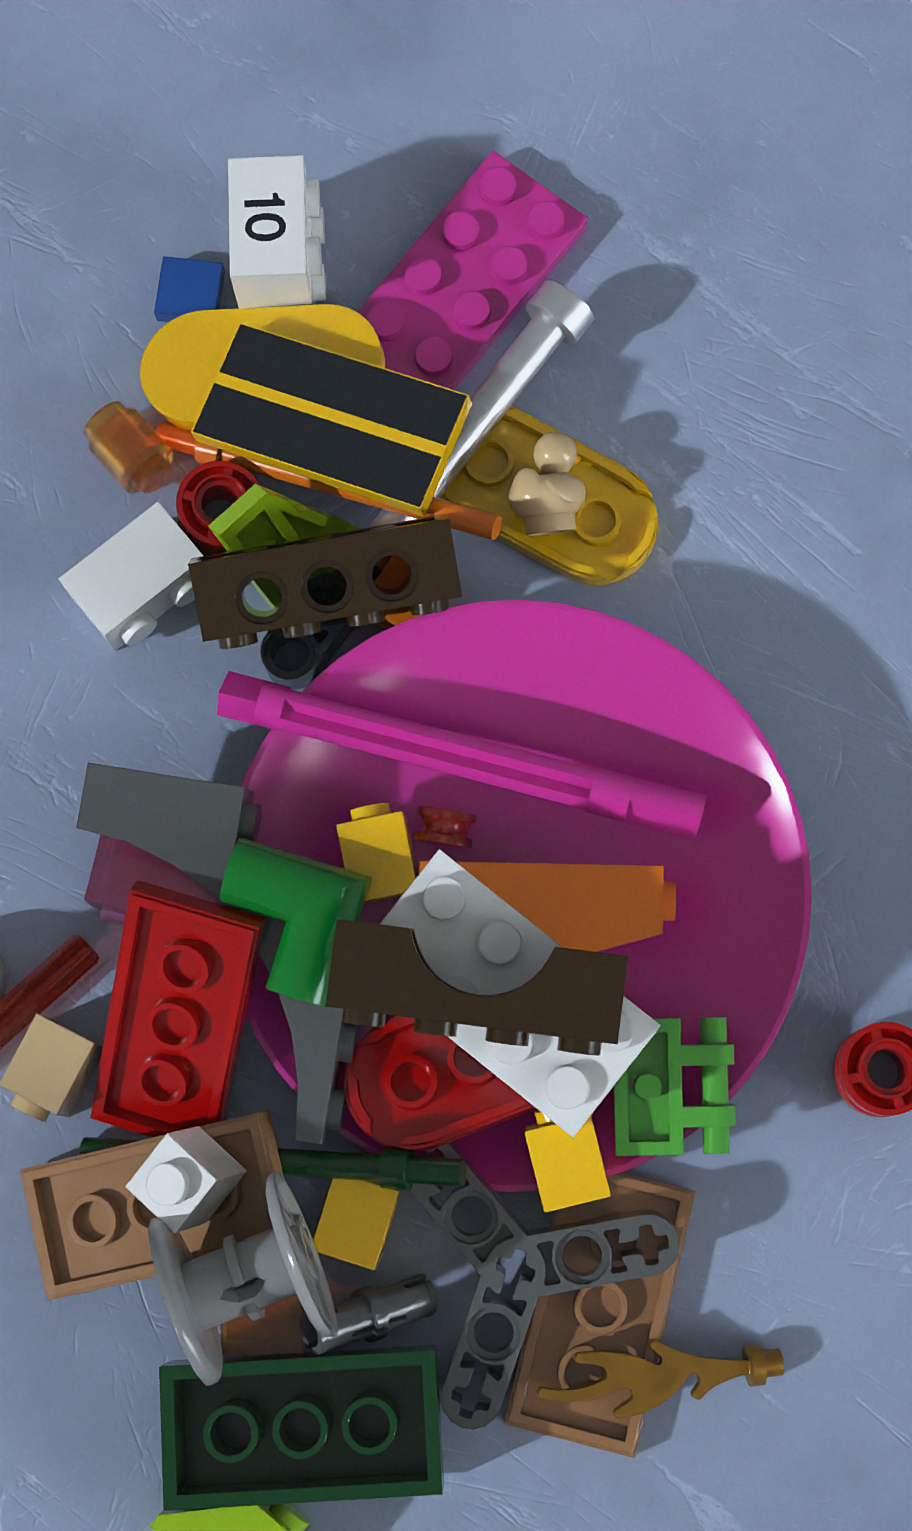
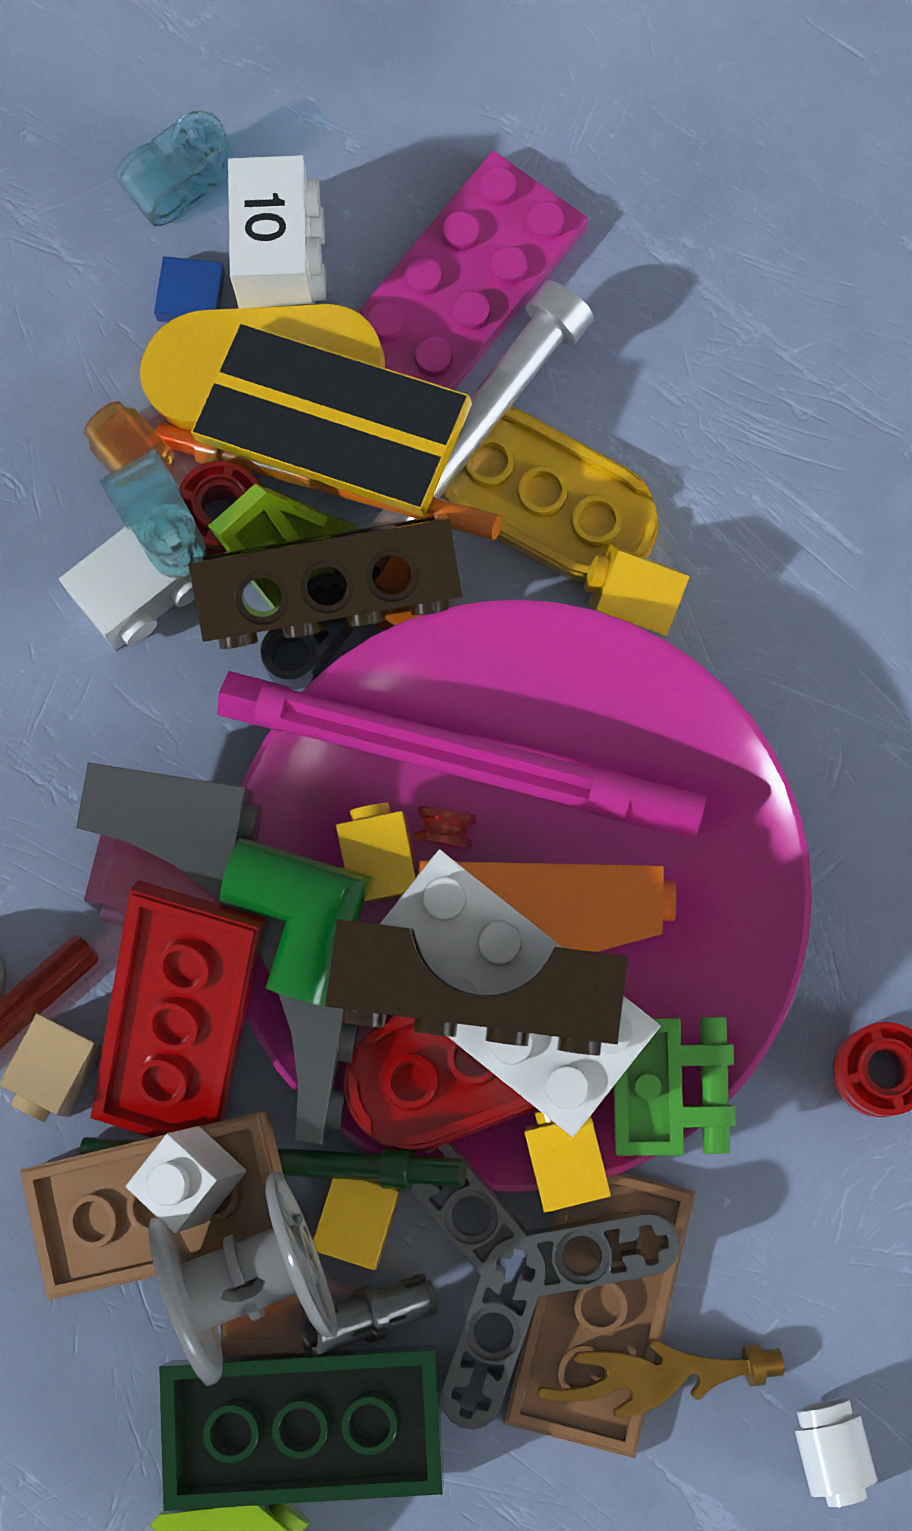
tan animal [508,432,586,536] -> none
none -> clear light blue piece [99,448,206,578]
none -> clear light blue piece [115,110,234,226]
none -> yellow brick [584,545,690,636]
none -> white brick [794,1398,878,1507]

